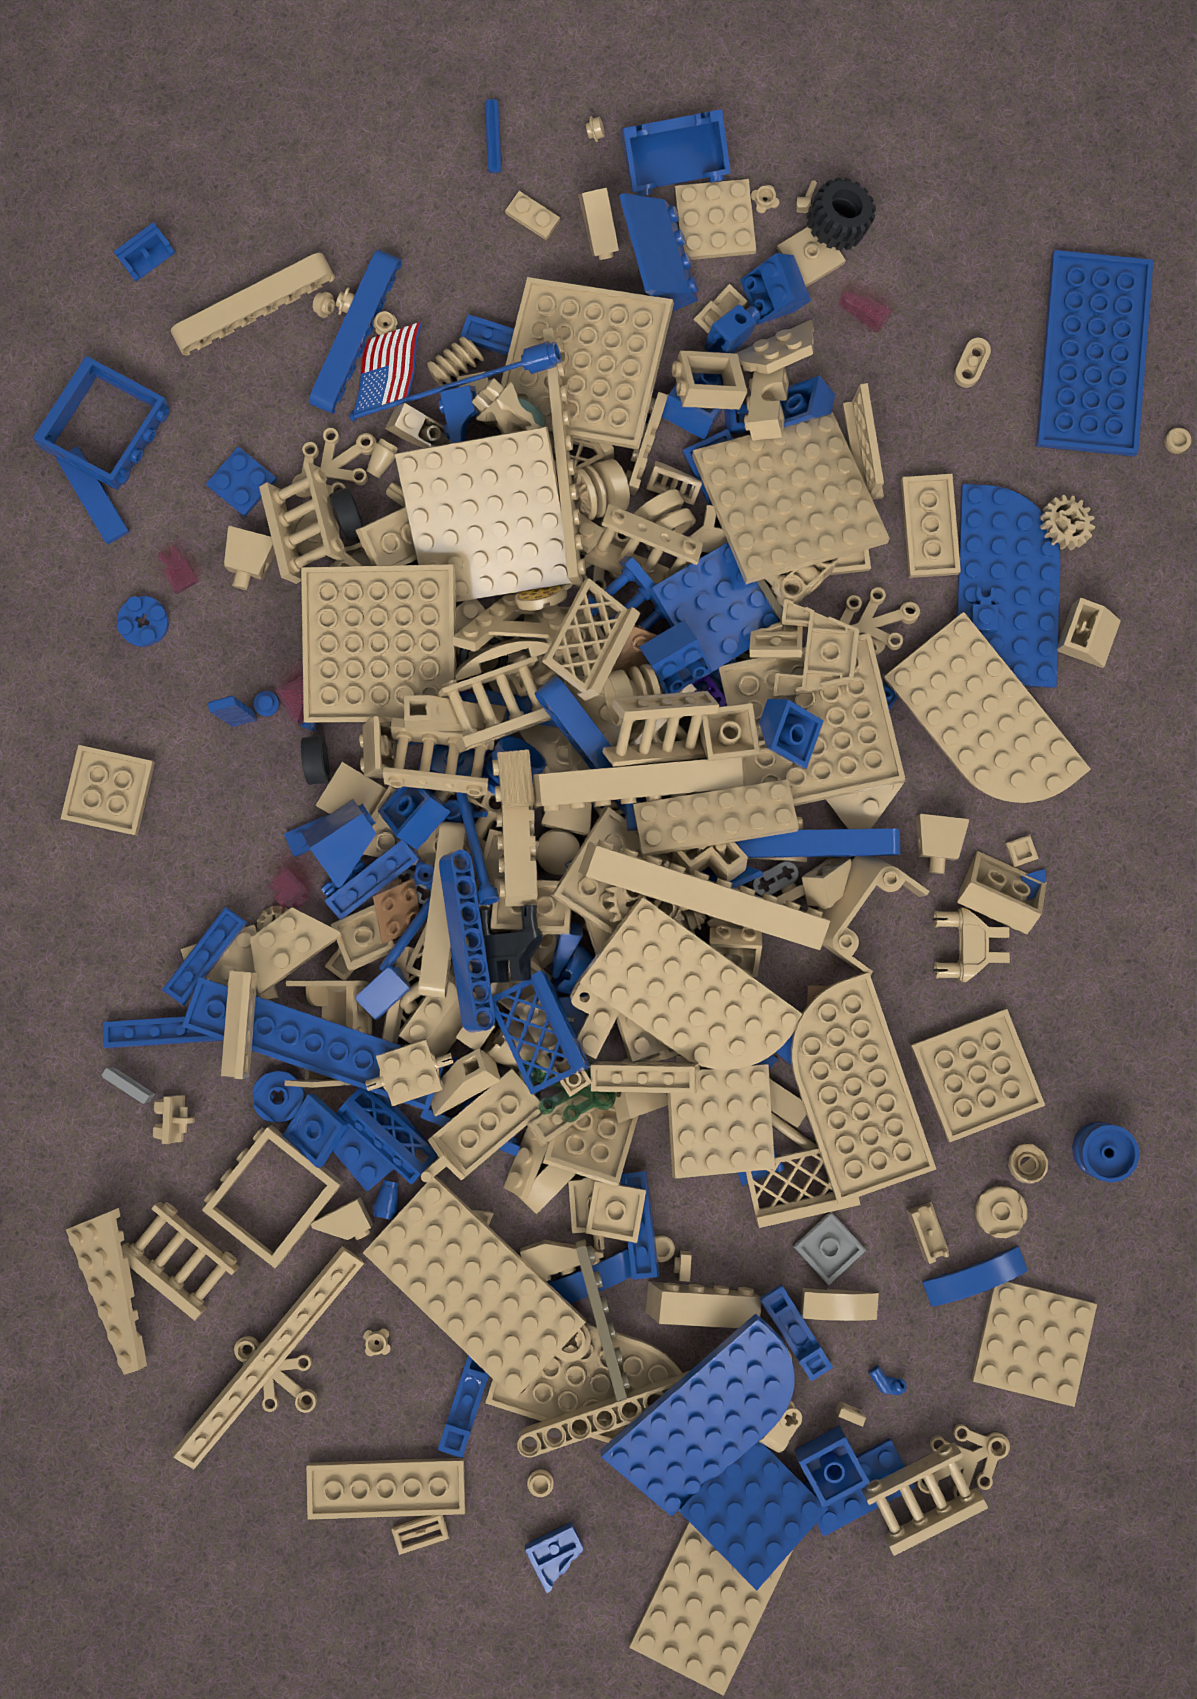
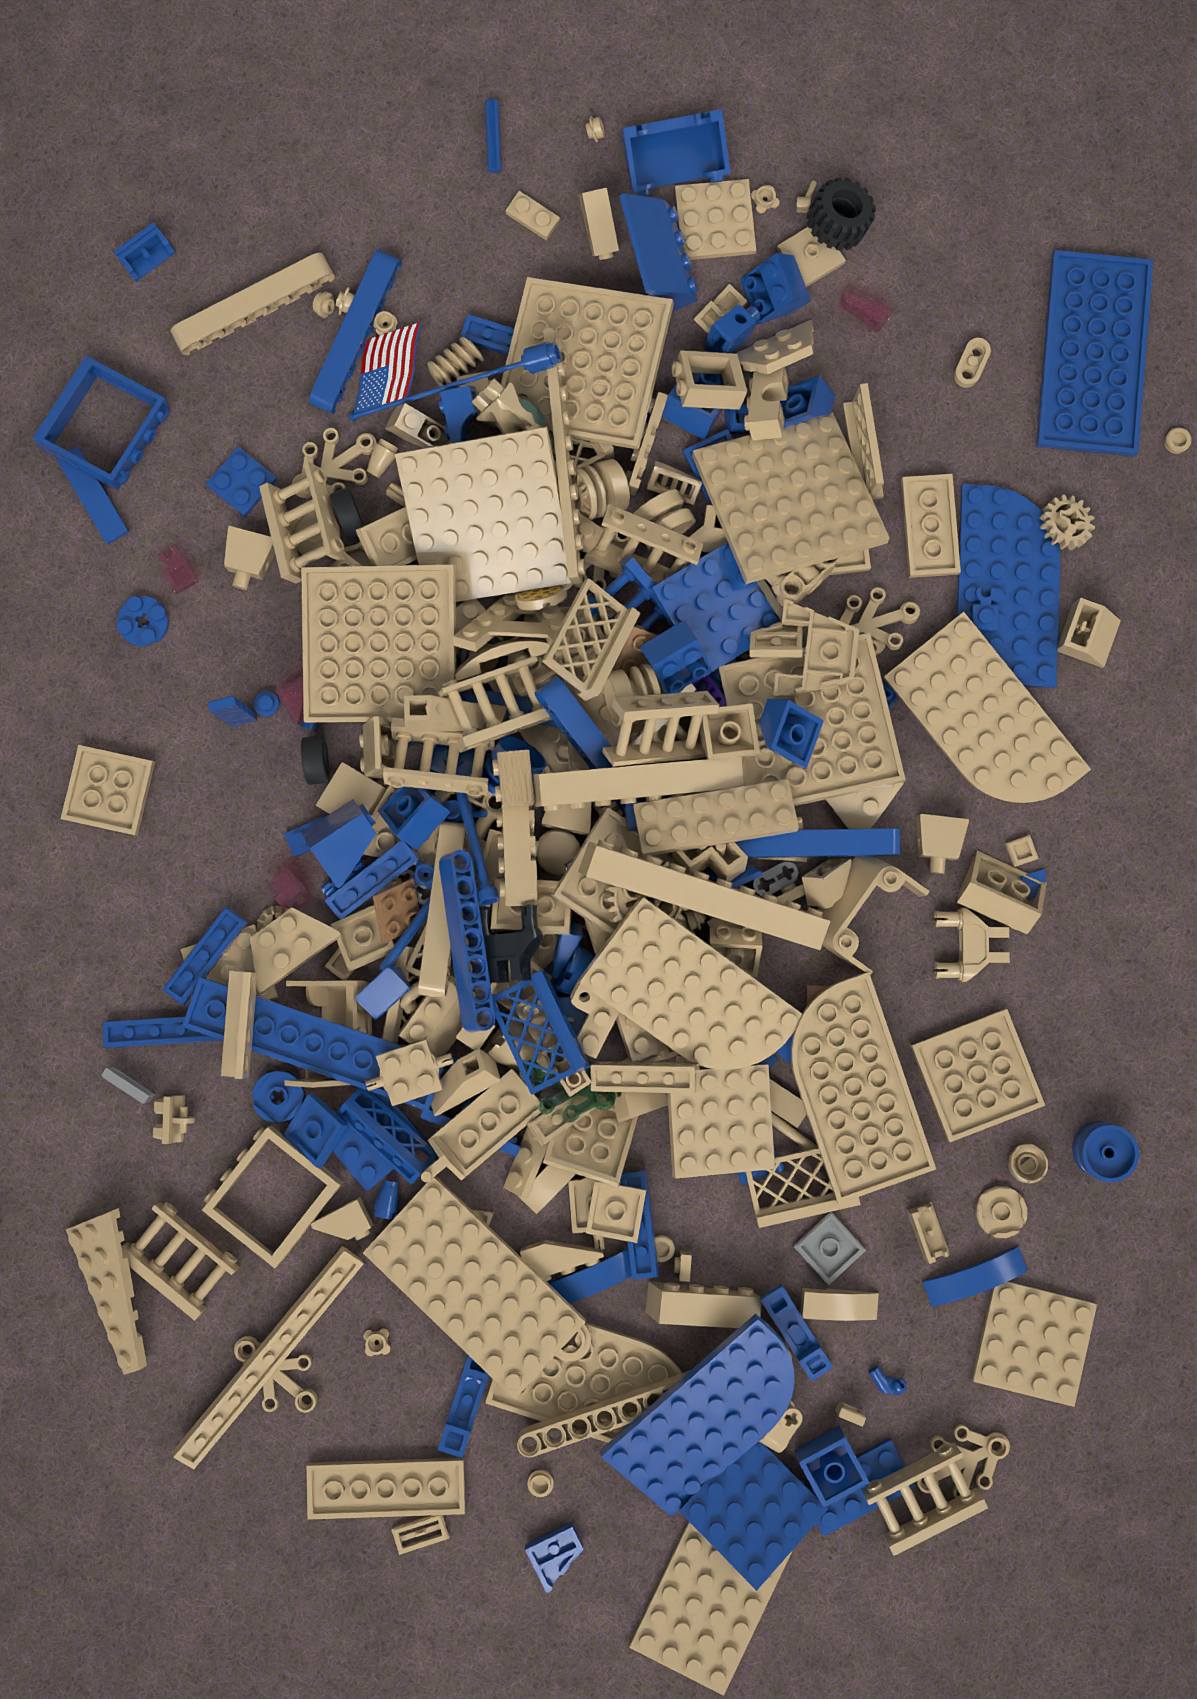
dark tan plate [575,1239,630,1401] -> none

